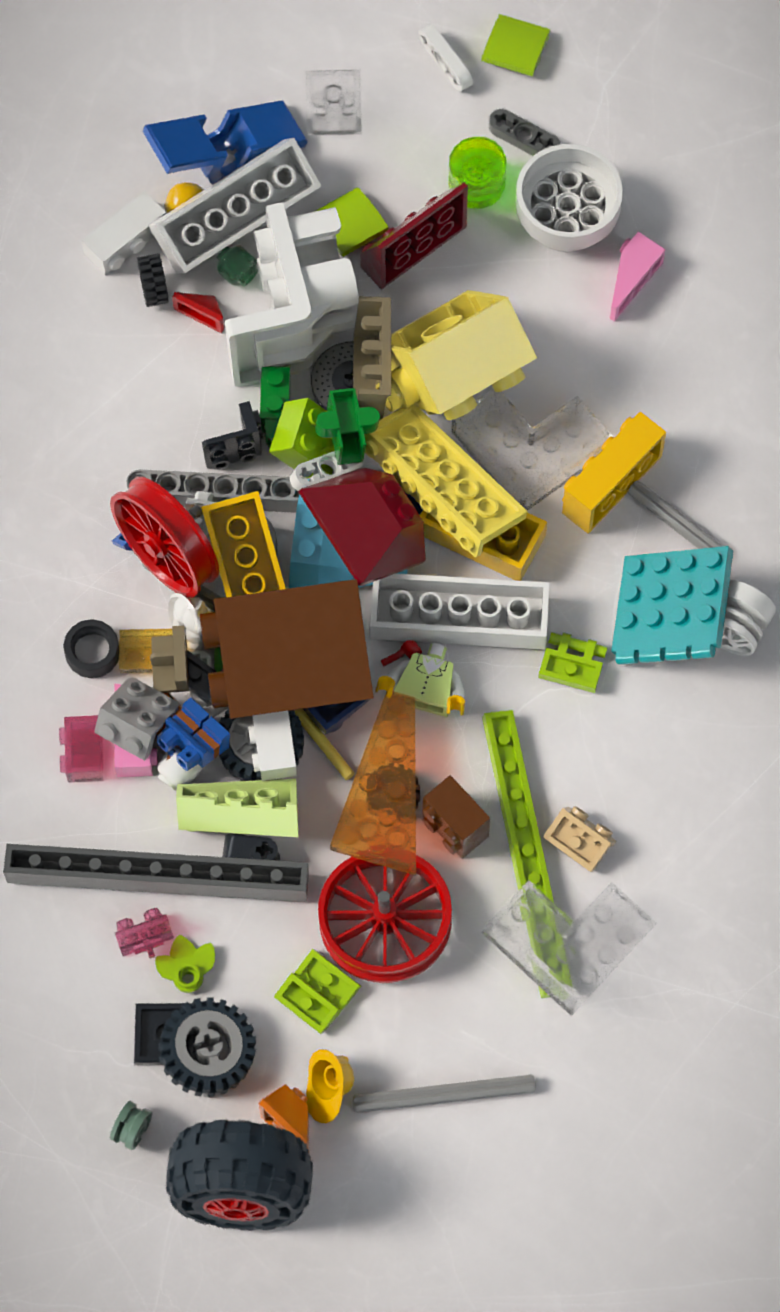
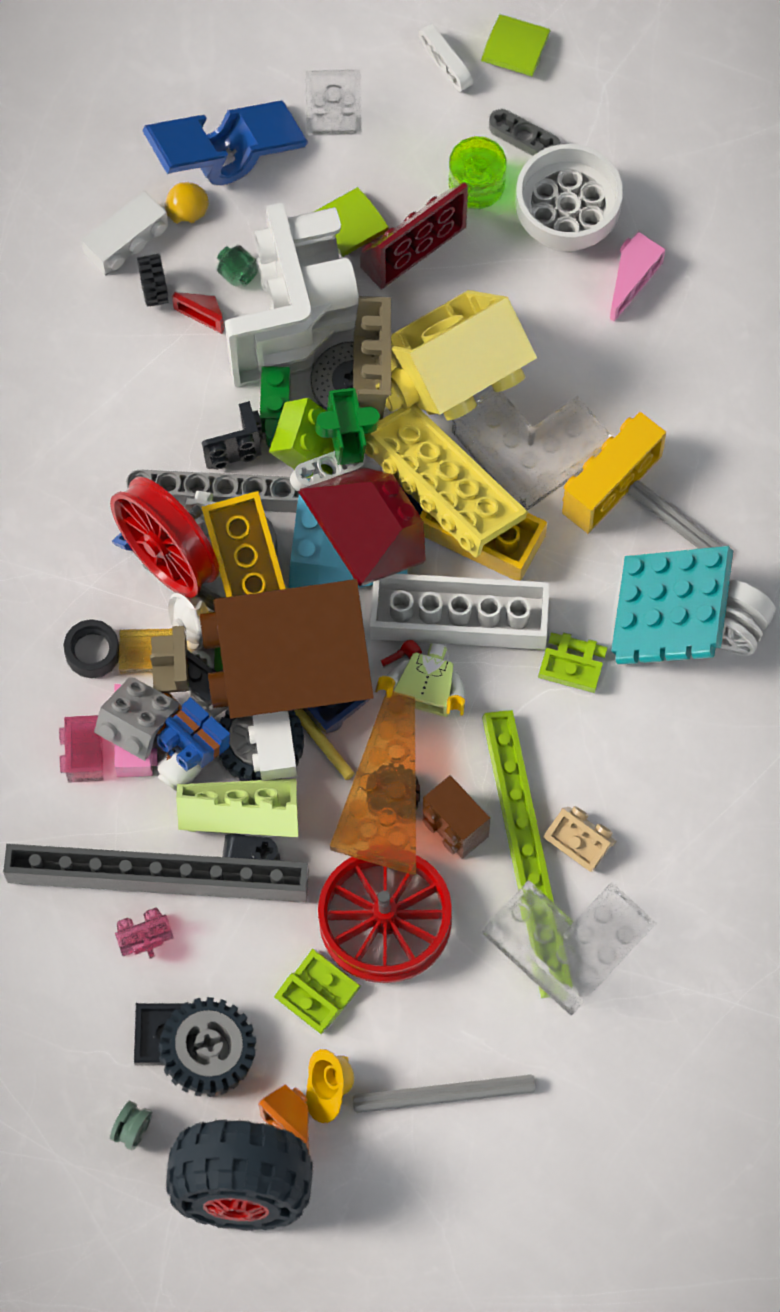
white brick [148,138,322,273] -> none
lime plate [155,935,215,993] -> none

